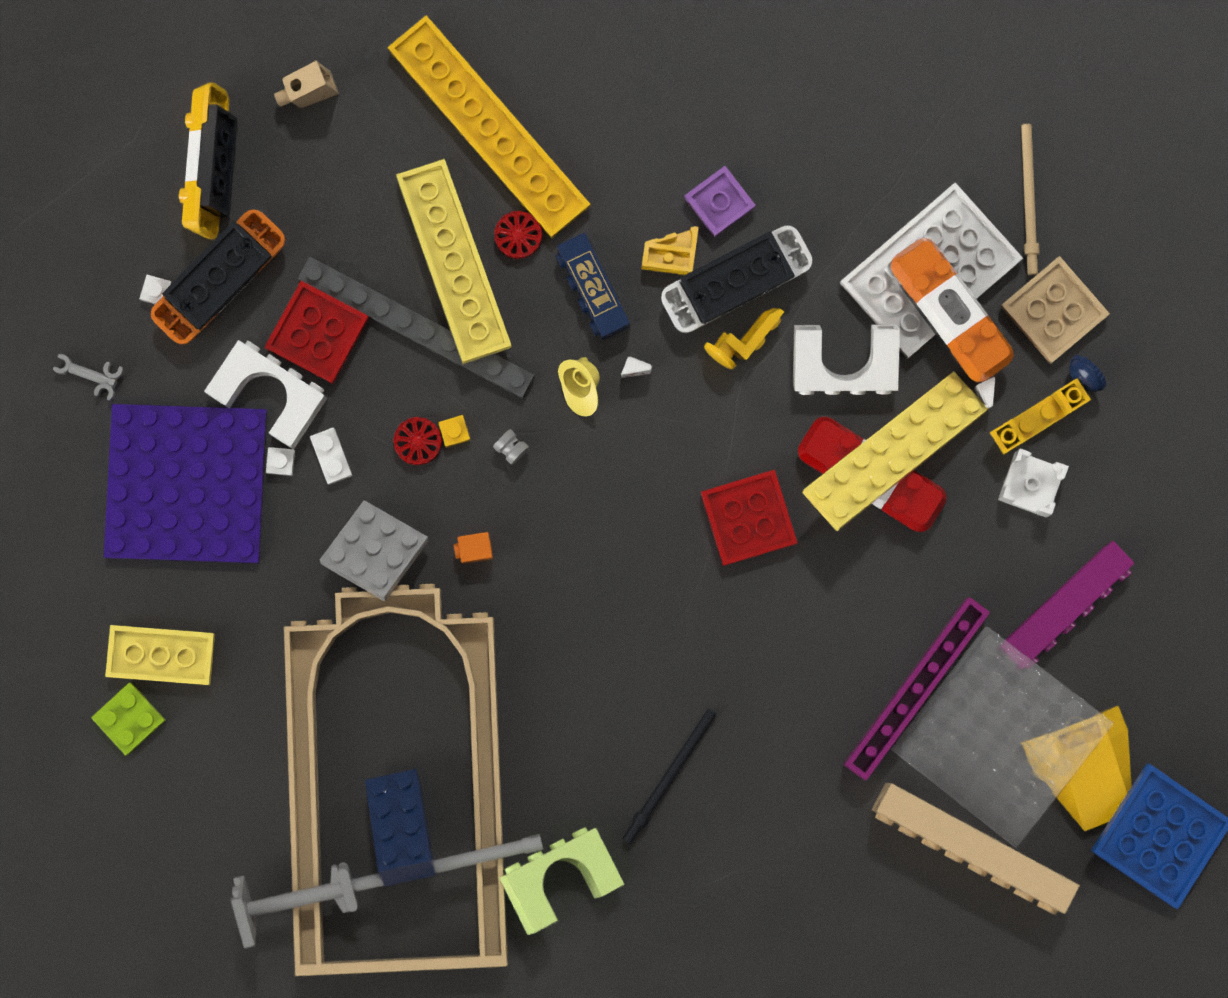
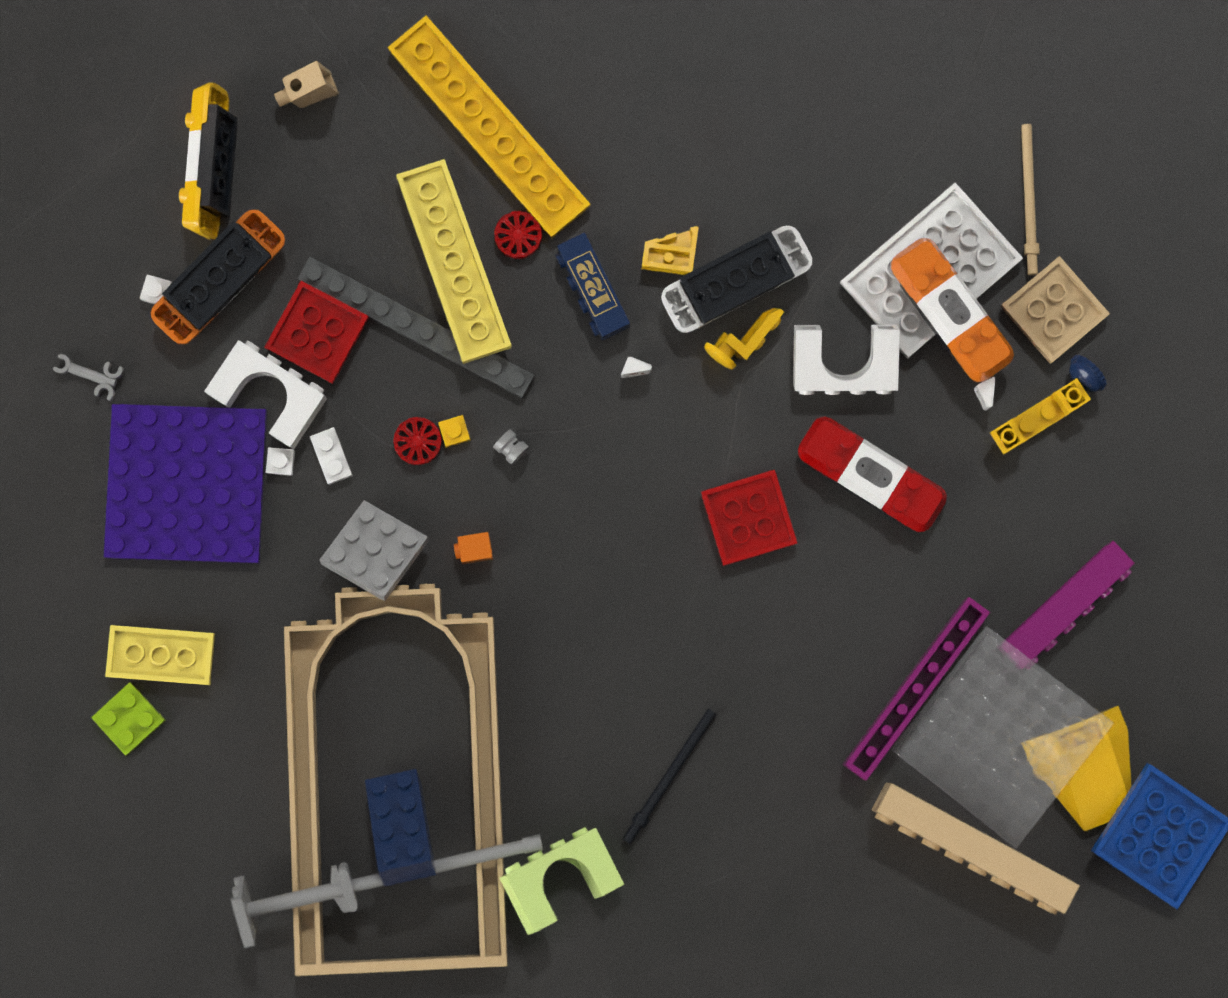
light yellow piece [558,357,600,417] -> none
medium lavender plate [684,166,756,237] -> none
light yellow plate [802,371,988,531] -> none
white panel [998,449,1069,517] -> none

